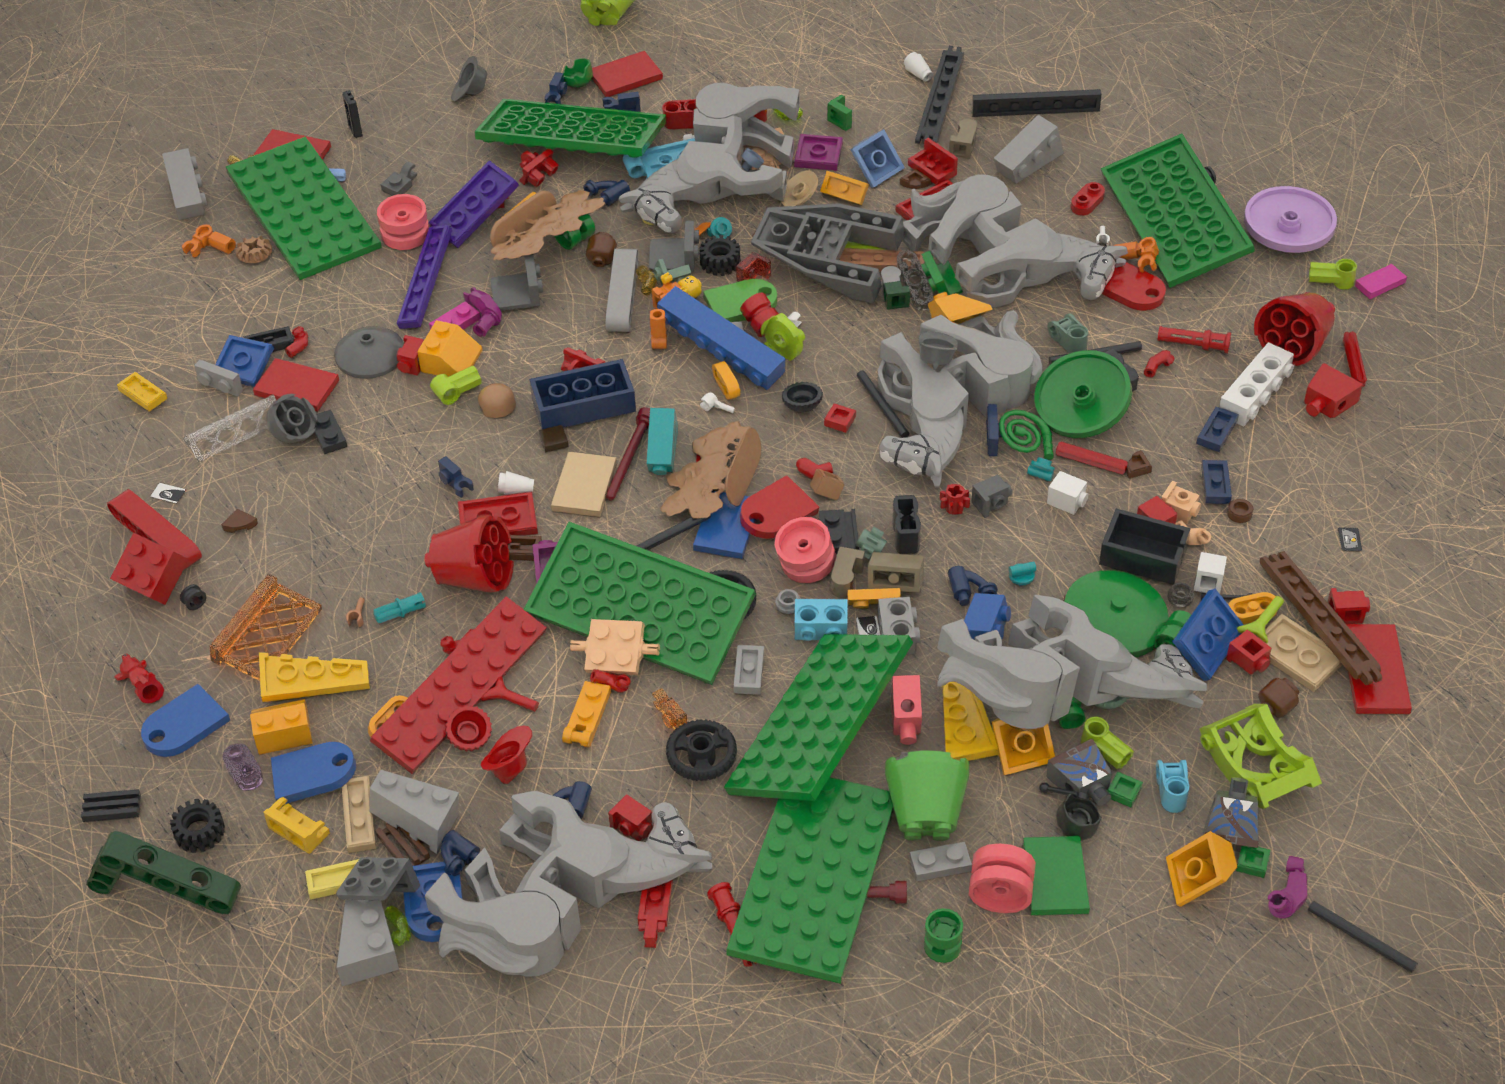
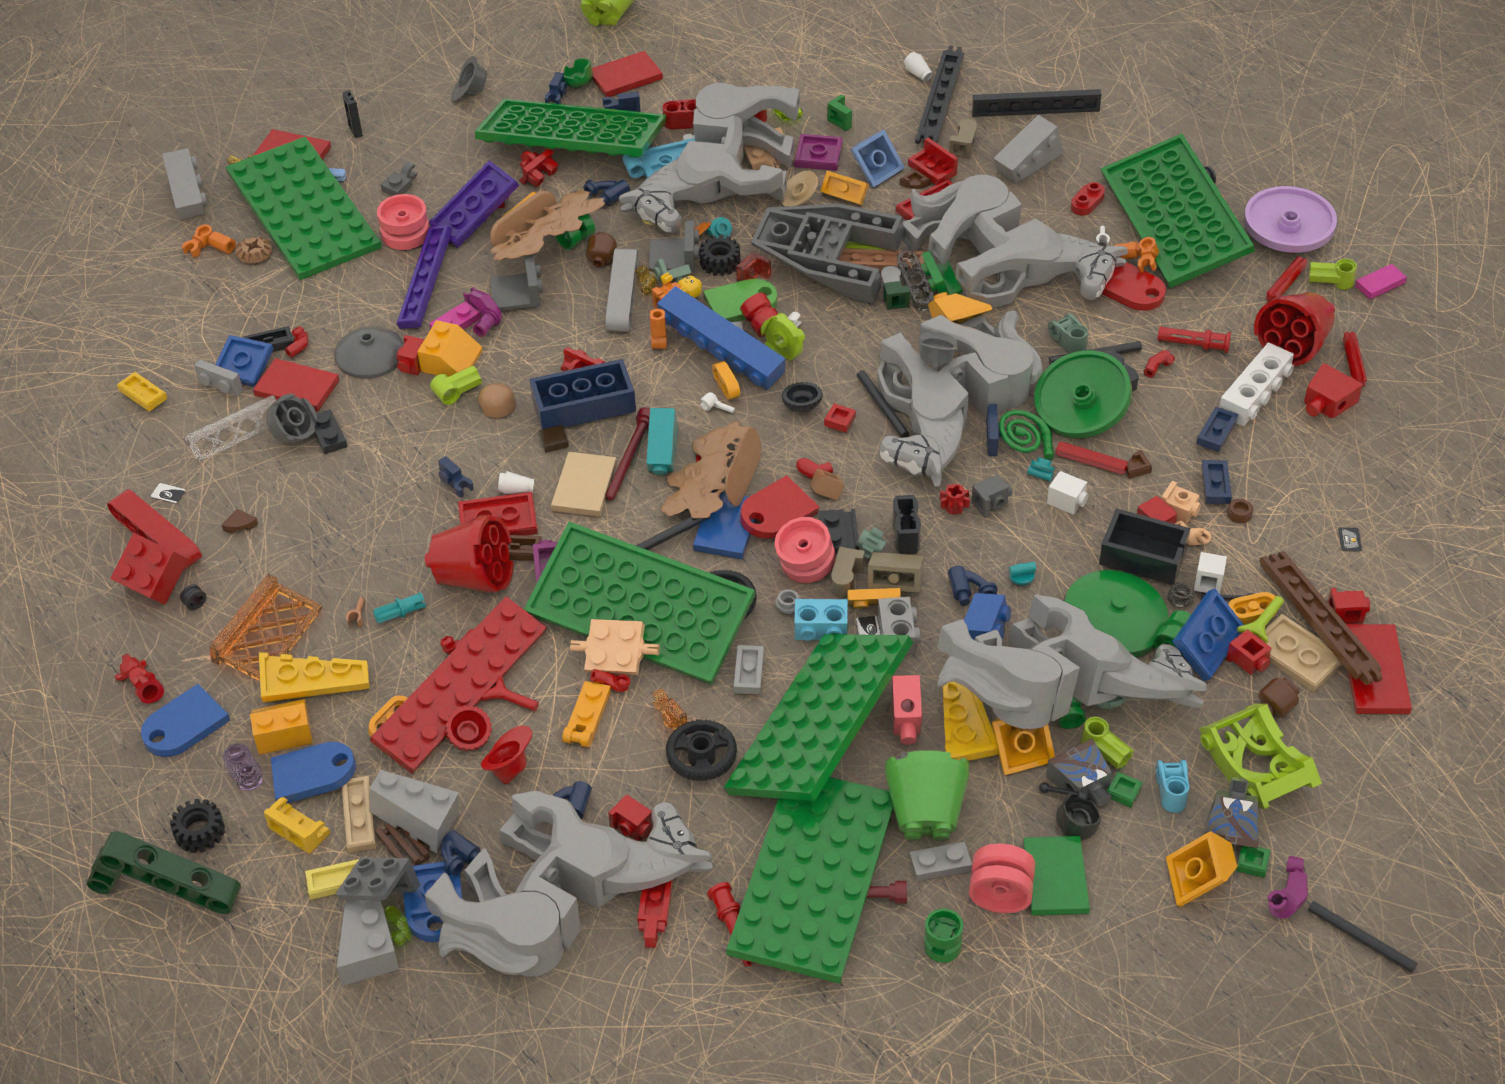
black tile [81,789,141,822] -> none
sand blue tile [741,148,764,172] -> none
none -> red axle [1266,256,1307,301]

